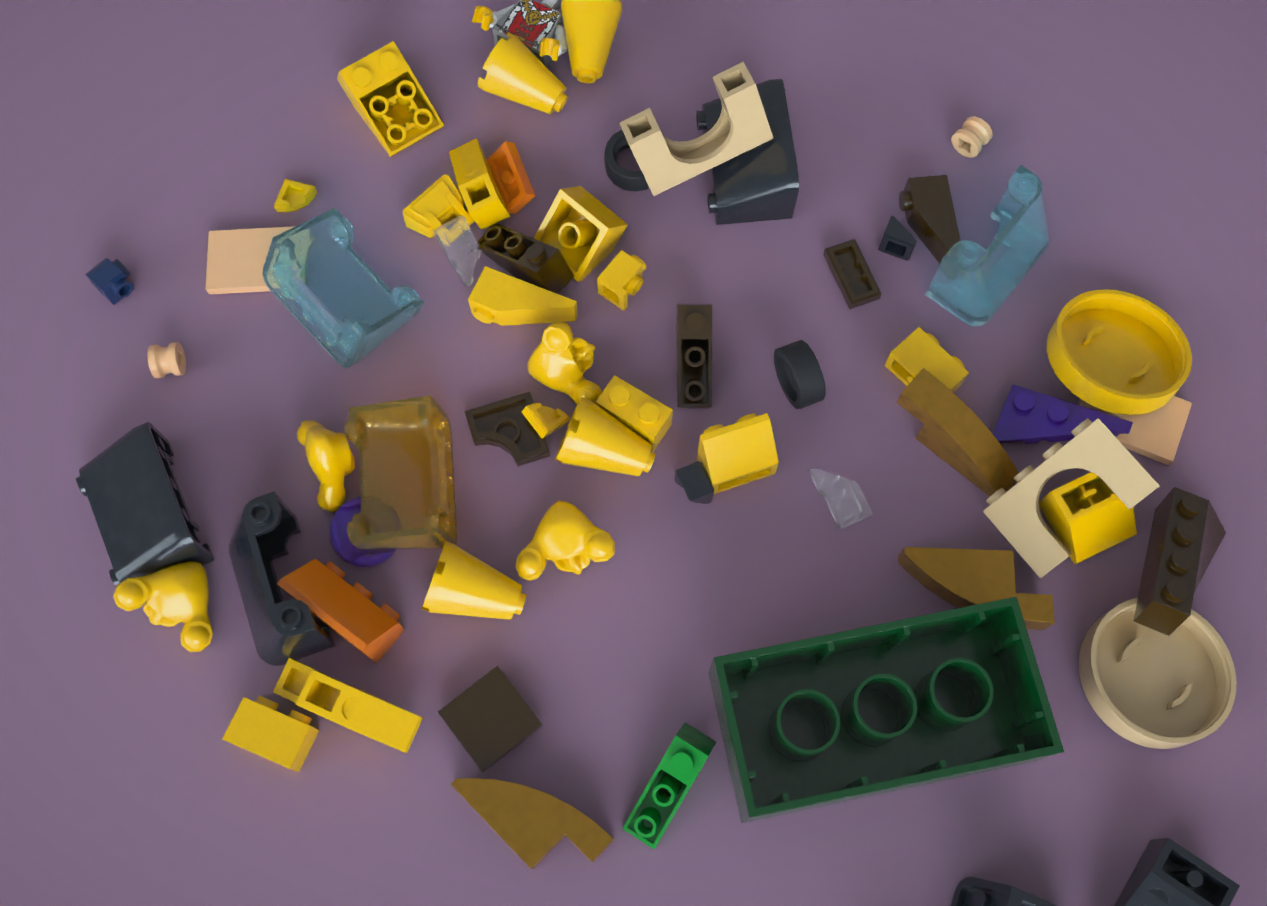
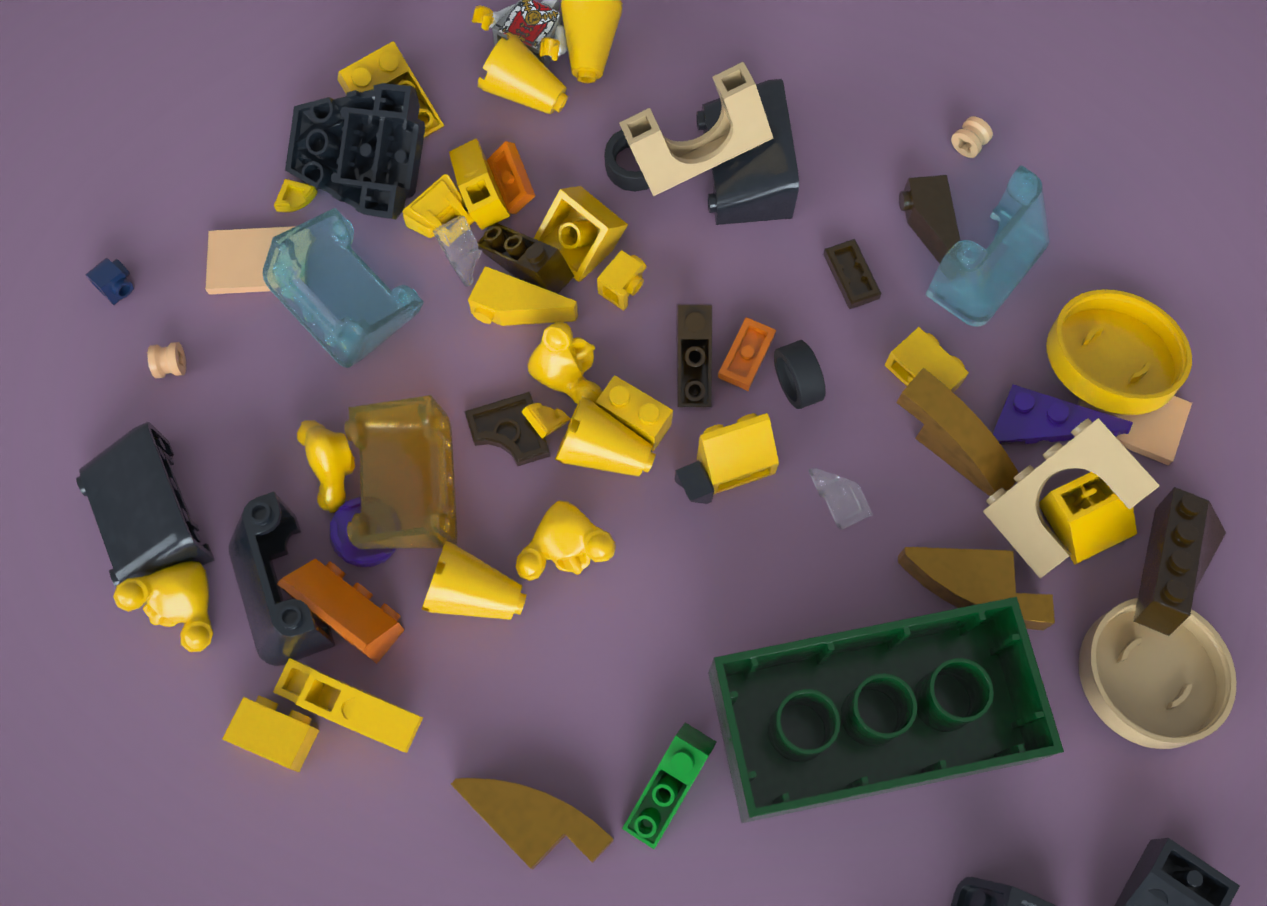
dark brown tile [438,666,543,773] -> none
black slope [878,216,917,261] -> none
none -> black wedge [285,83,425,220]
none -> orange plate [718,317,776,391]

